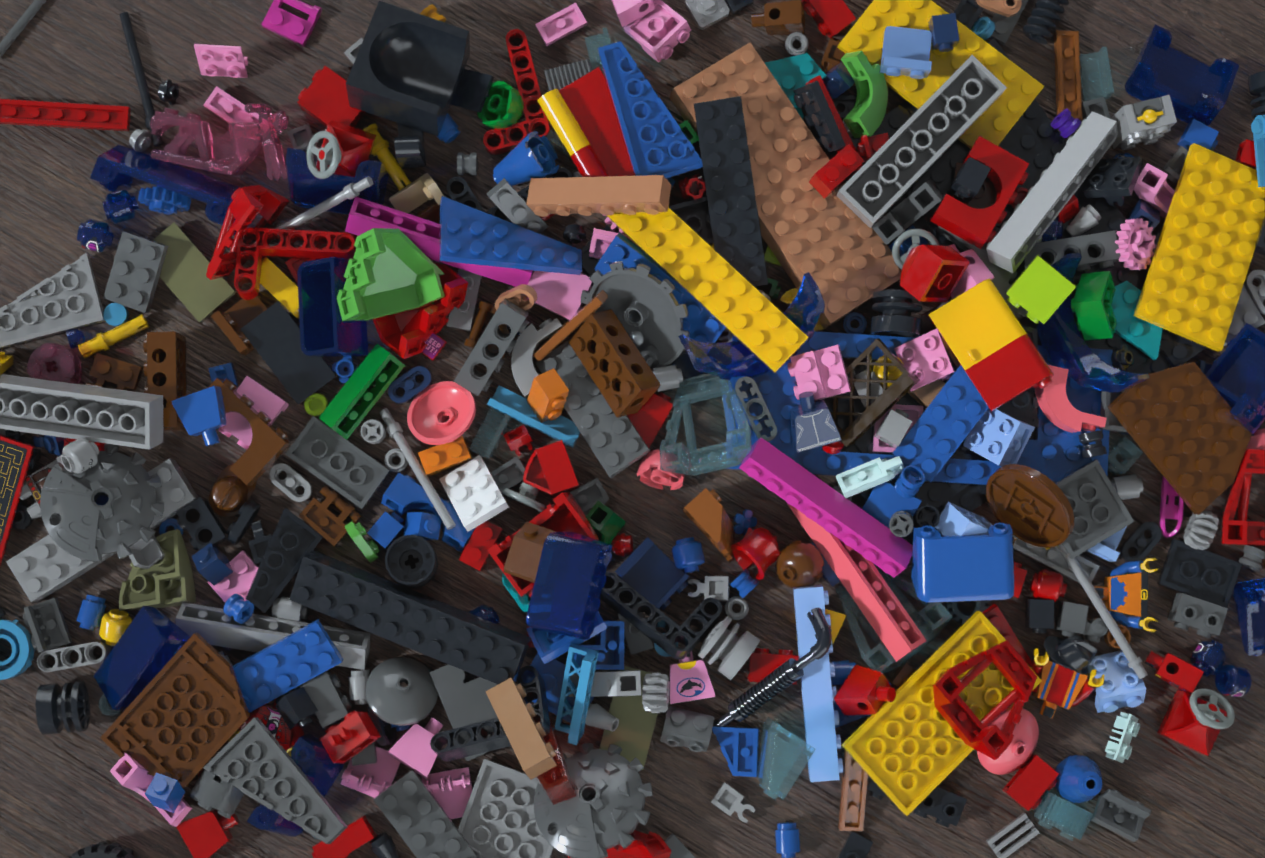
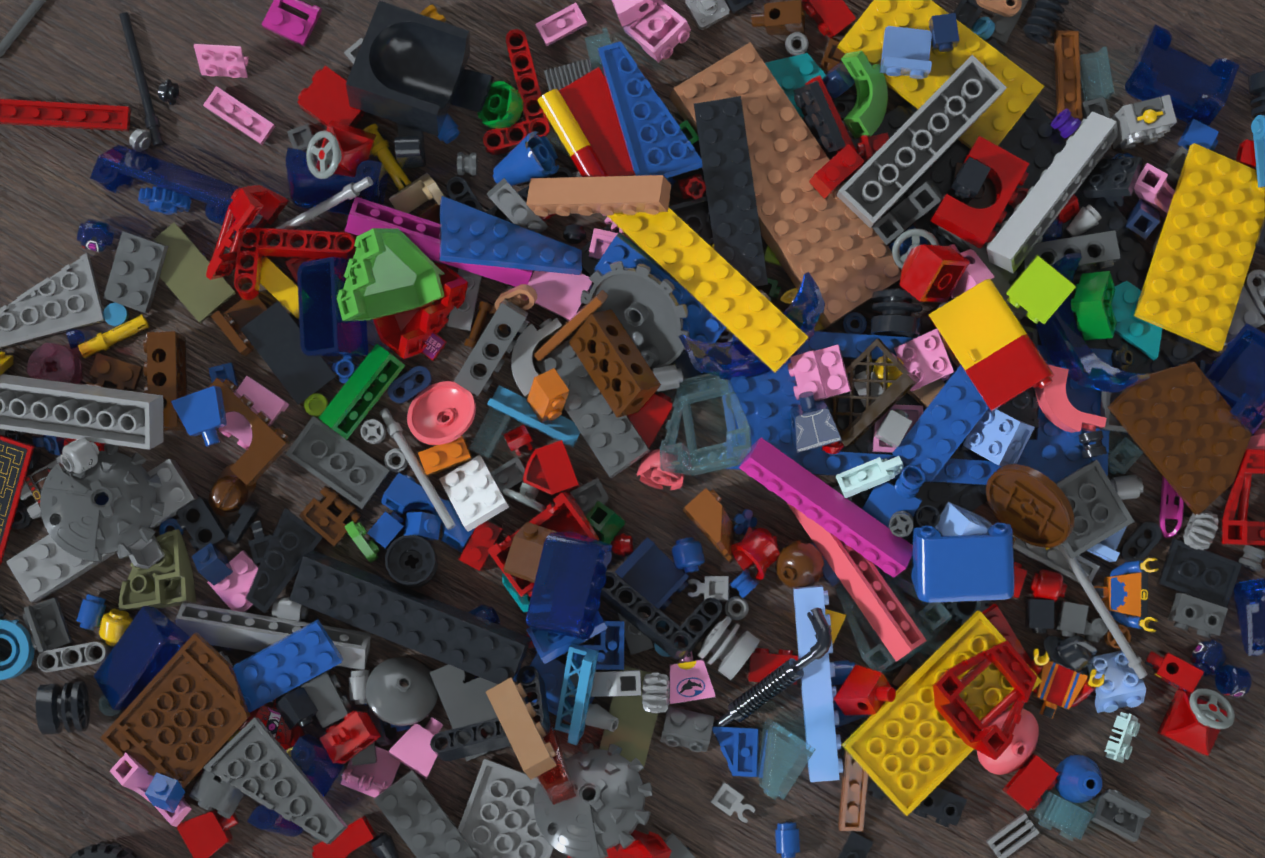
clear blue head [102,190,139,223] -> none
clear pink piece [150,103,289,181] -> none
blue wheel [223,594,254,624] -> none
light grey plate [269,463,313,502] -> none
bright pink hinge [421,767,472,819] -> none
dark grey beam [735,377,777,442] -> none
bright pink gear [1115,218,1157,270] -> none

